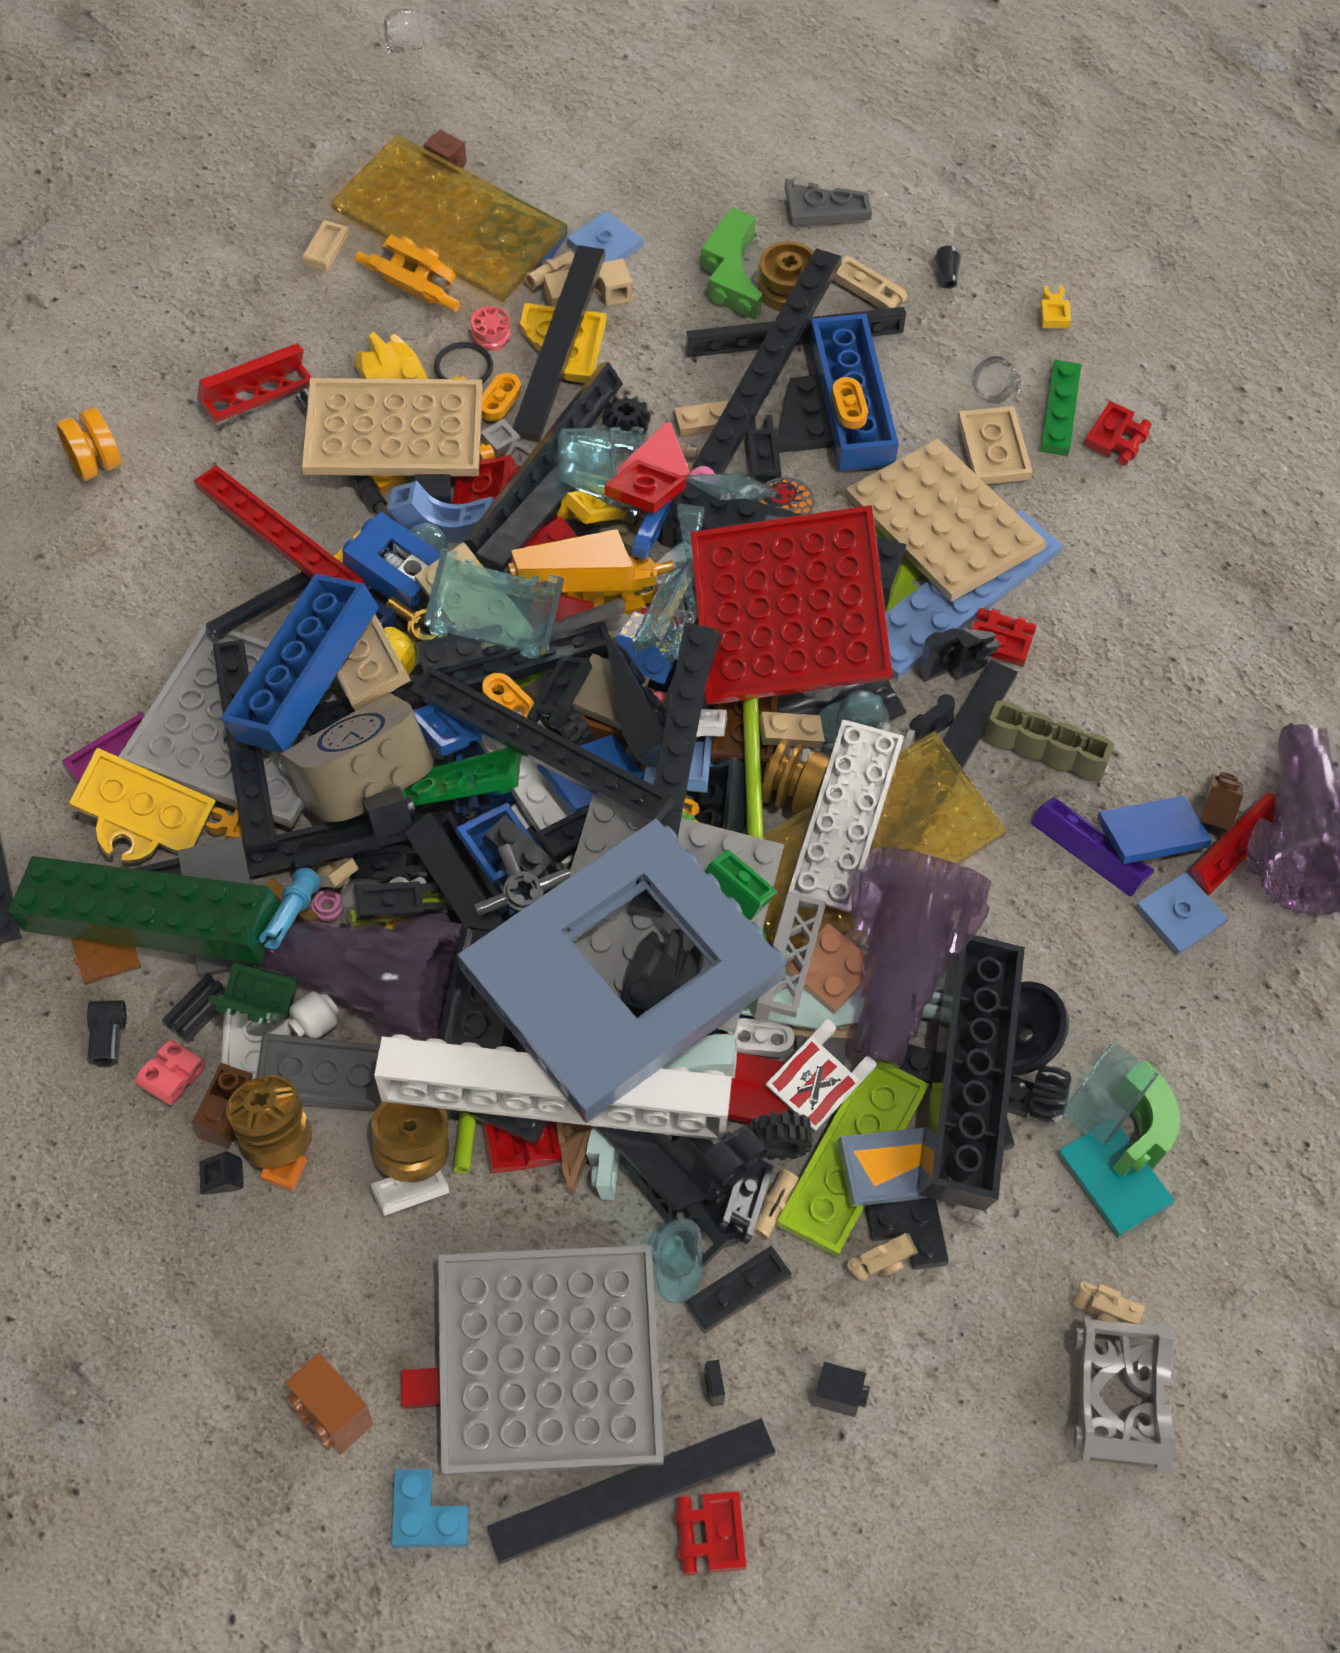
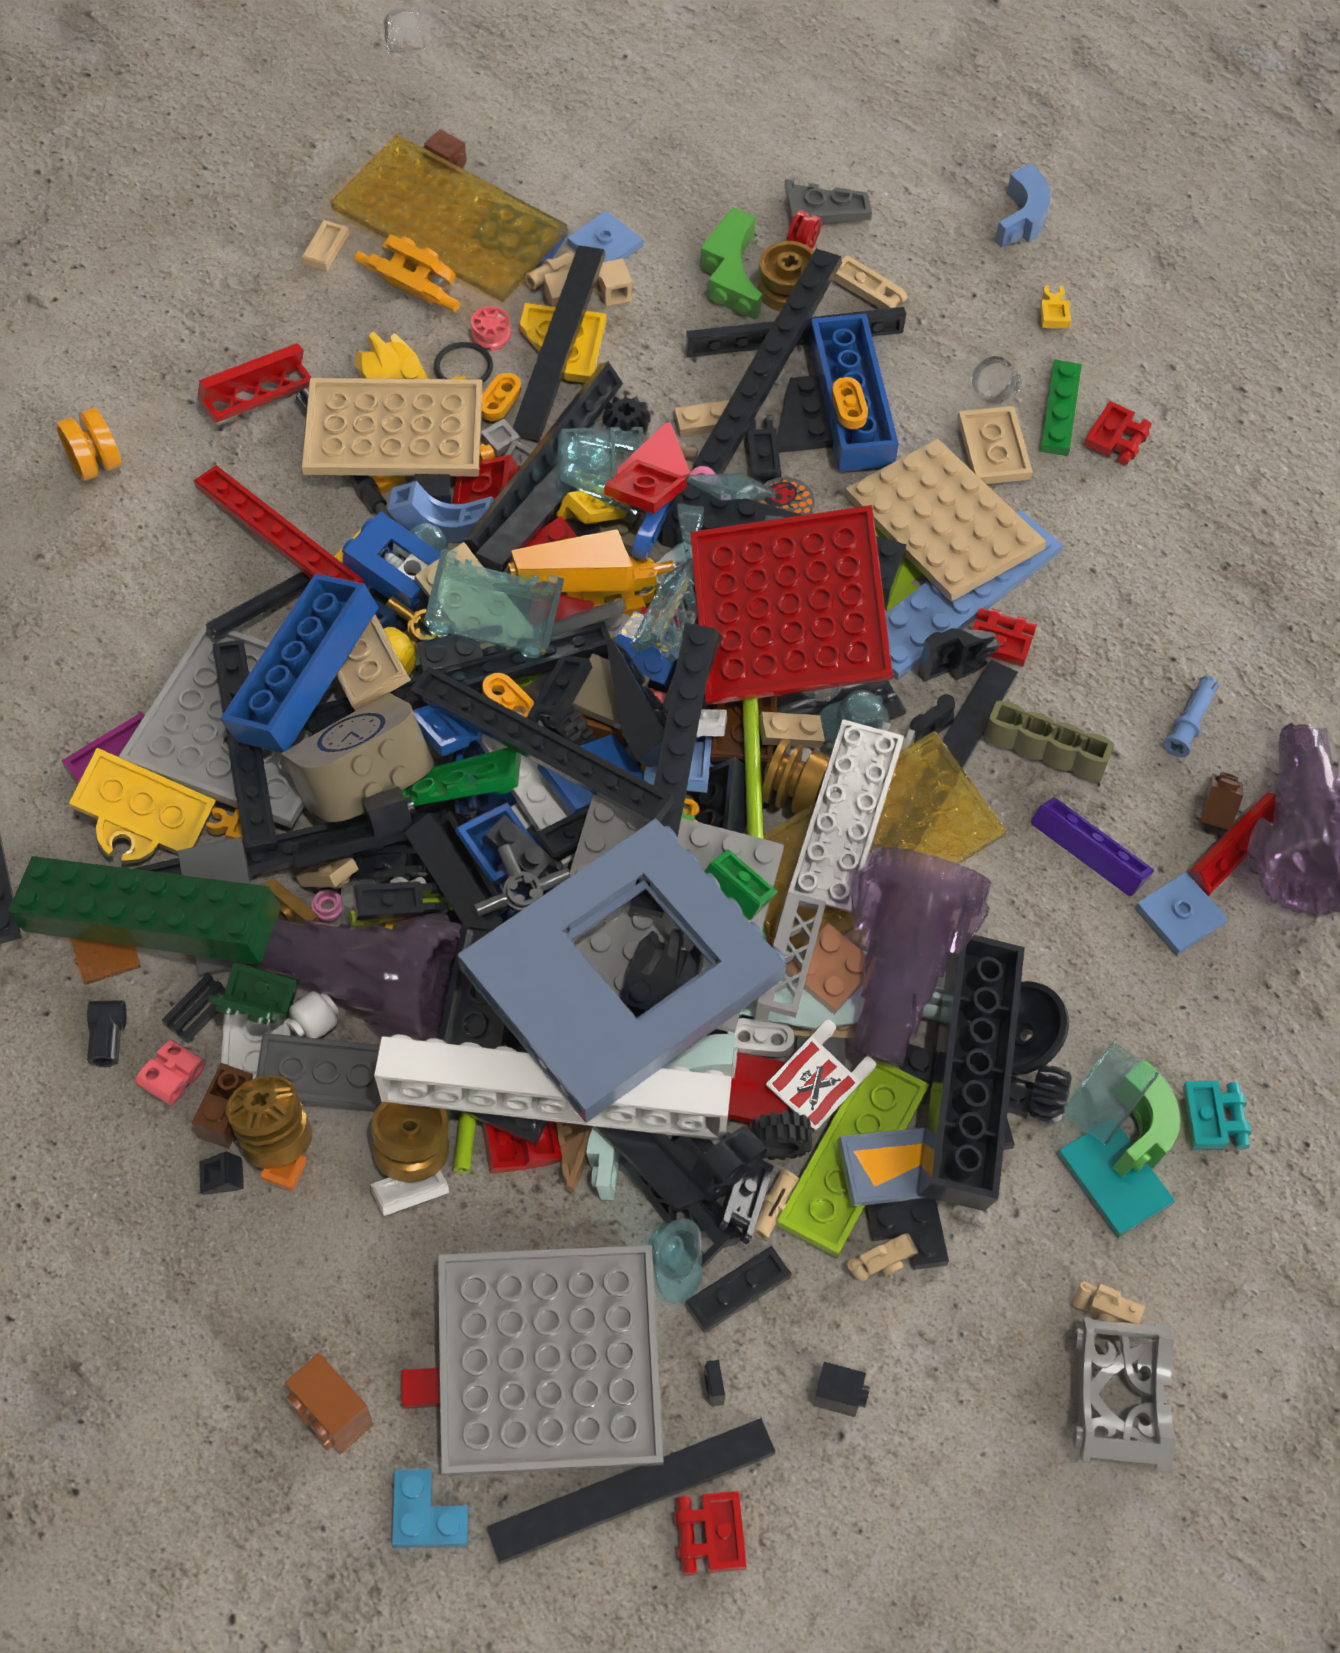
dark azure pin [260,868,321,949] -> none
black cone [934,245,961,289] -> none
blue tile [1097,796,1212,864] -> none
none -> red wheel [786,210,822,249]
none -> medium blue arch [995,163,1051,248]
none -> medium blue pin [1163,676,1219,757]
none -> teal plate [1183,1081,1252,1149]

